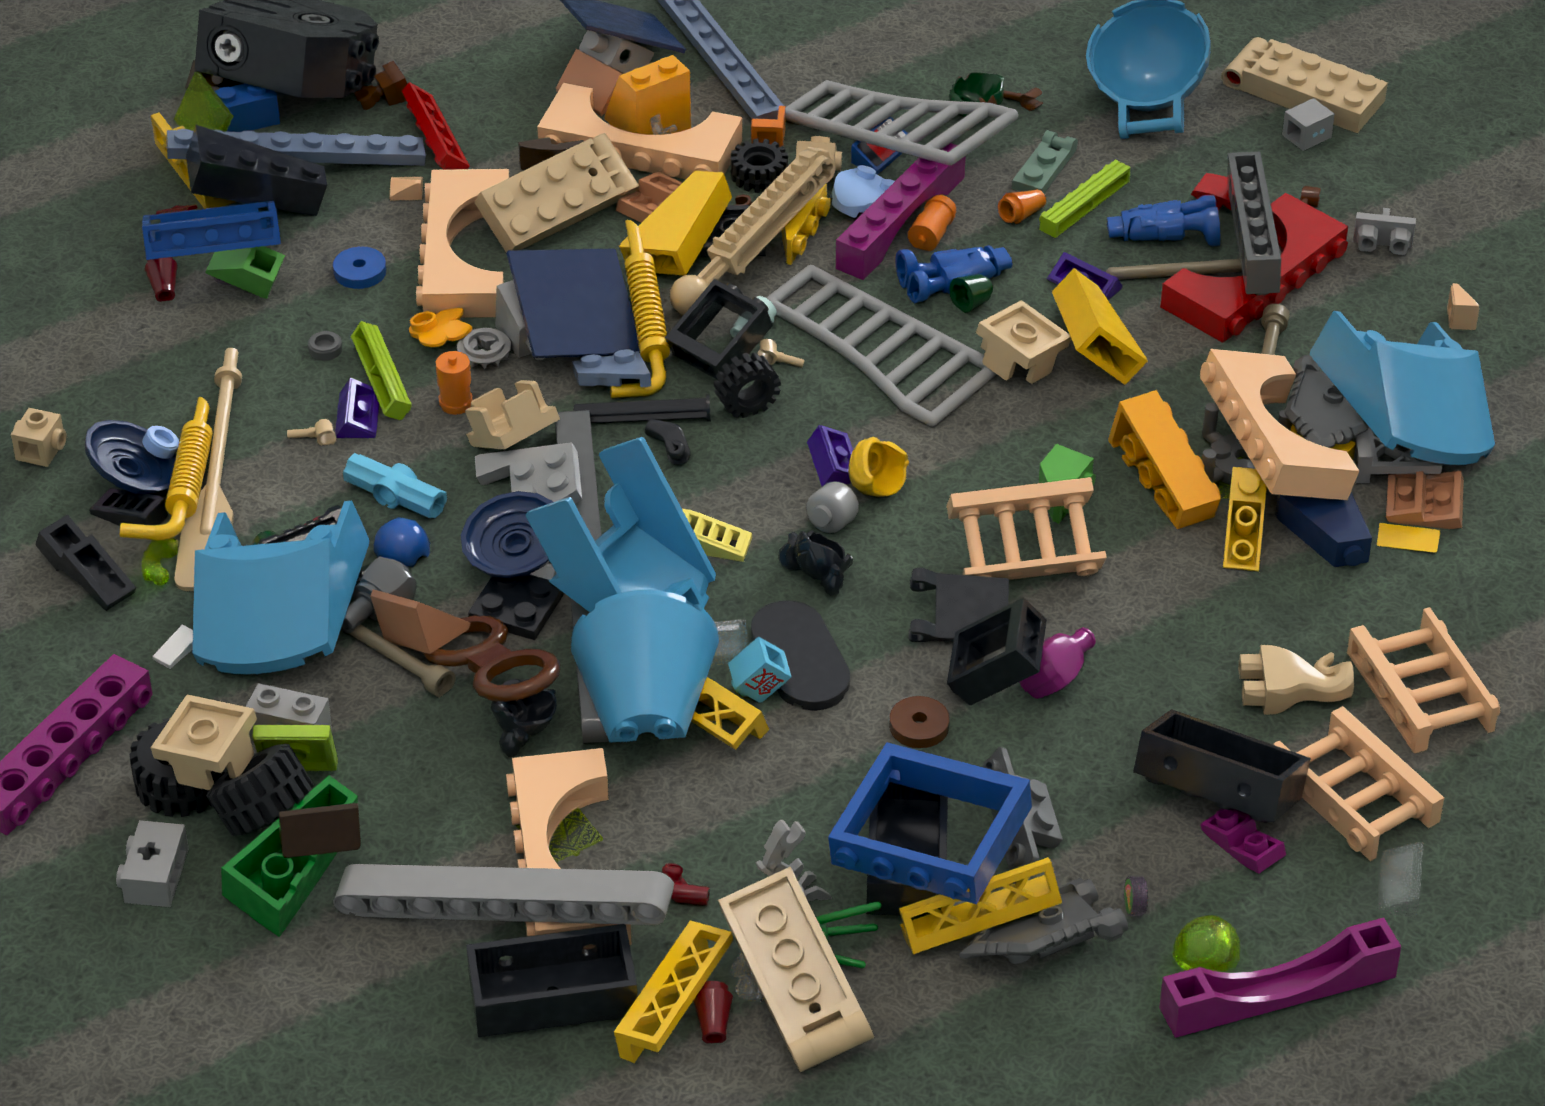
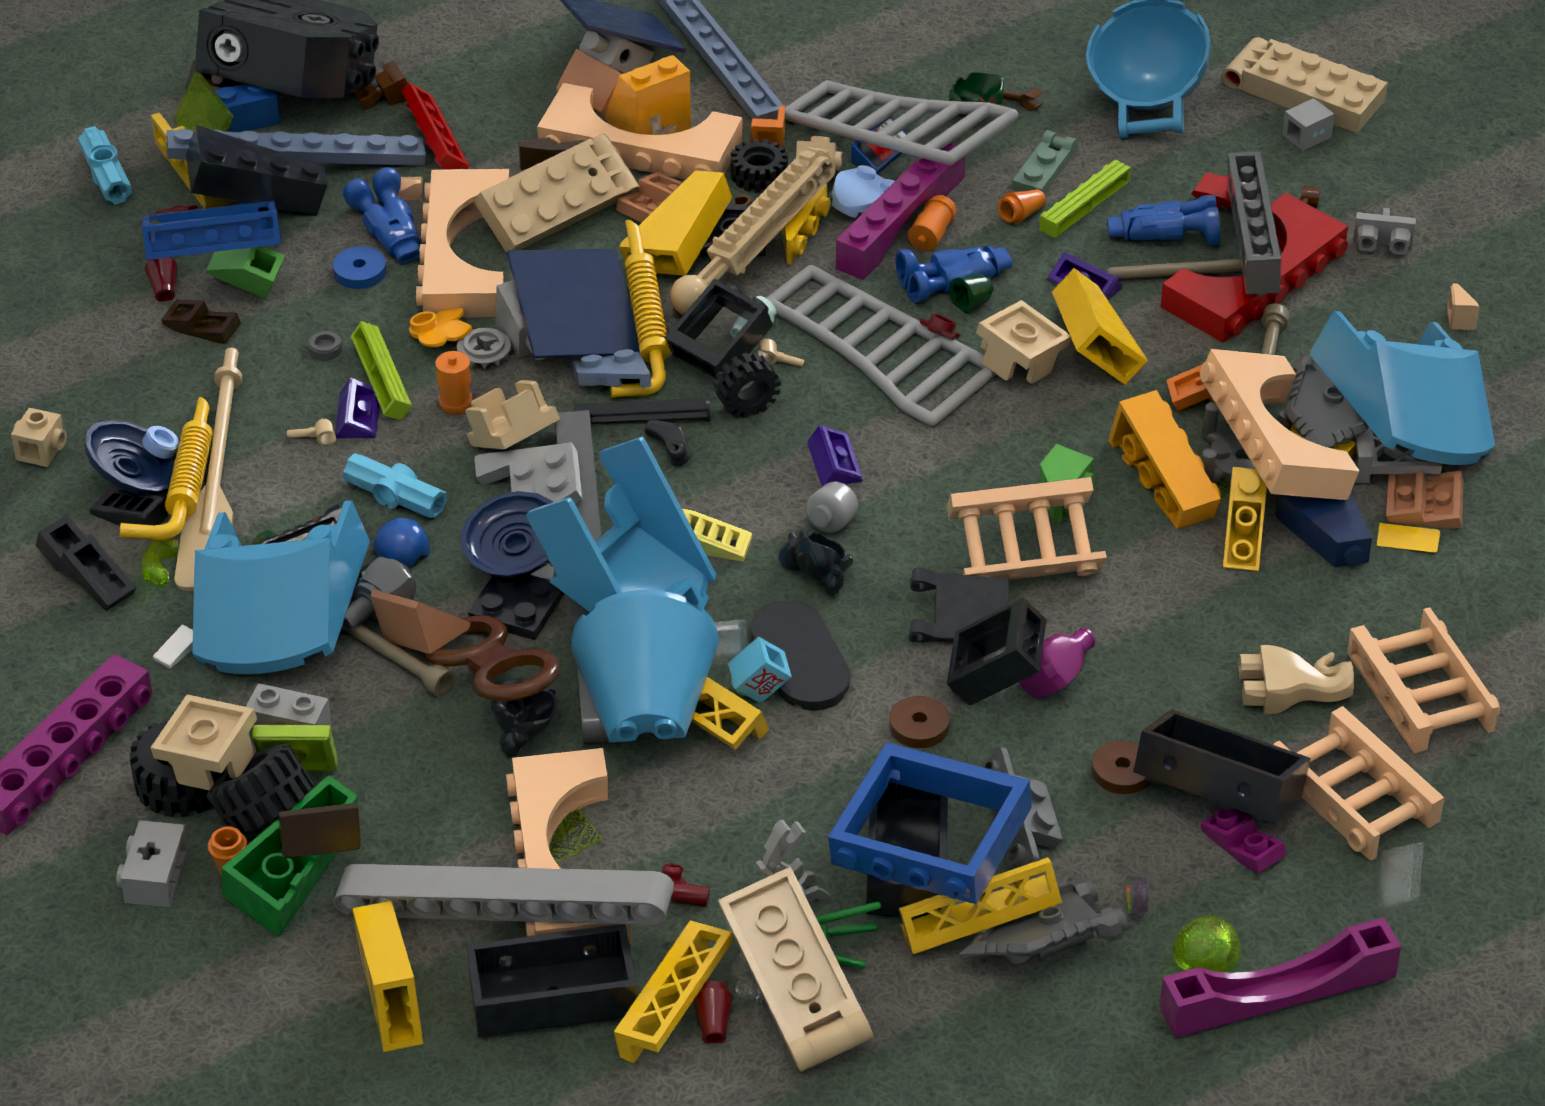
yellow hair [848,437,909,497] -> none
none -> medium azure piece [78,126,132,205]
none -> dark brown slope [161,299,241,344]
none -> orange cone [208,826,247,878]
none -> blue piece [343,167,421,264]
none -> yellow slope [352,901,423,1052]
none -> dark red plate [920,313,961,340]
none -> reddish brown piece [1092,741,1149,794]
none -> orange bracket [1166,365,1215,411]

